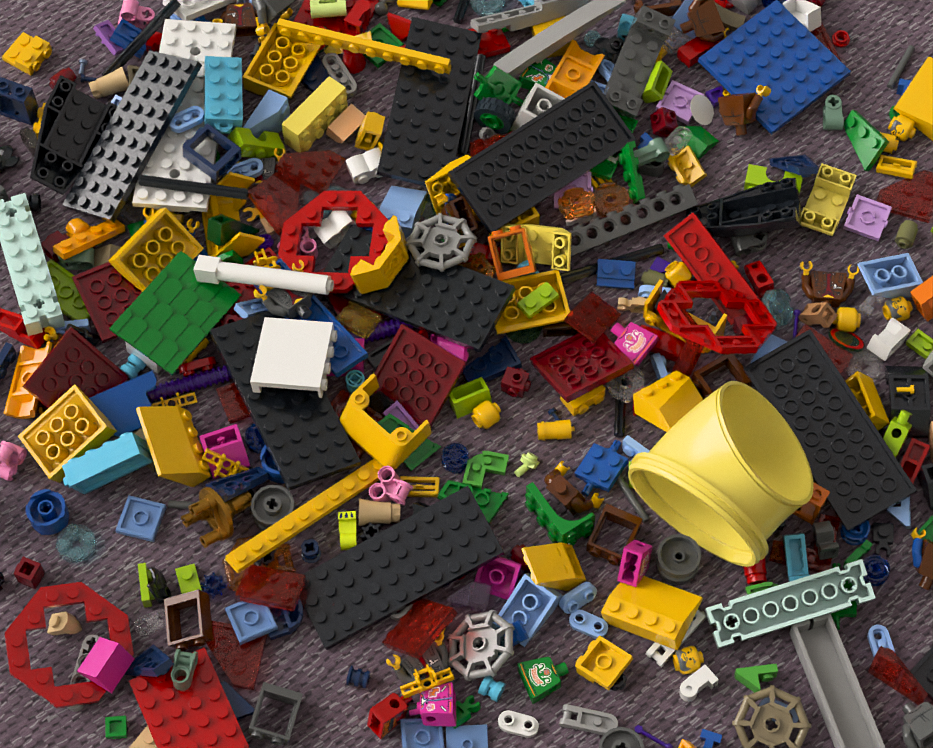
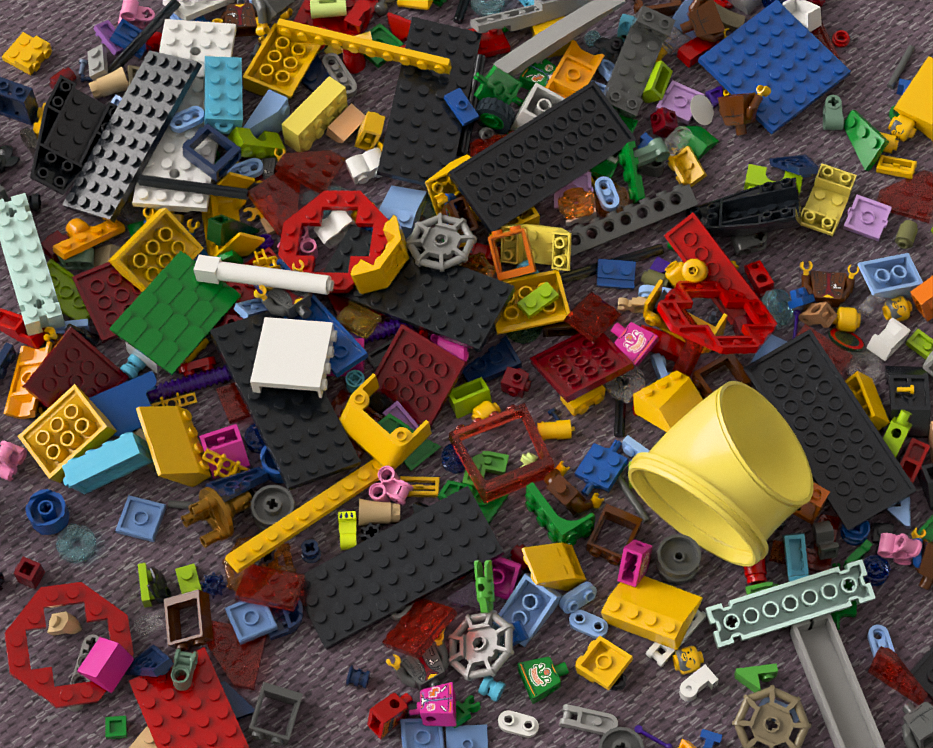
yellow piece [400,664,454,699] -> none
none -> light grey plate [87,44,108,81]
none -> blue plate [444,88,479,126]
none -> clear red windscreen [449,403,554,503]
none -> bright green hinge [474,560,495,613]
none -> light blue plate [595,176,619,212]
none -> yellow head [682,259,708,283]
none -> blue tile [788,287,815,309]
none -> bright pink piece [877,533,922,565]

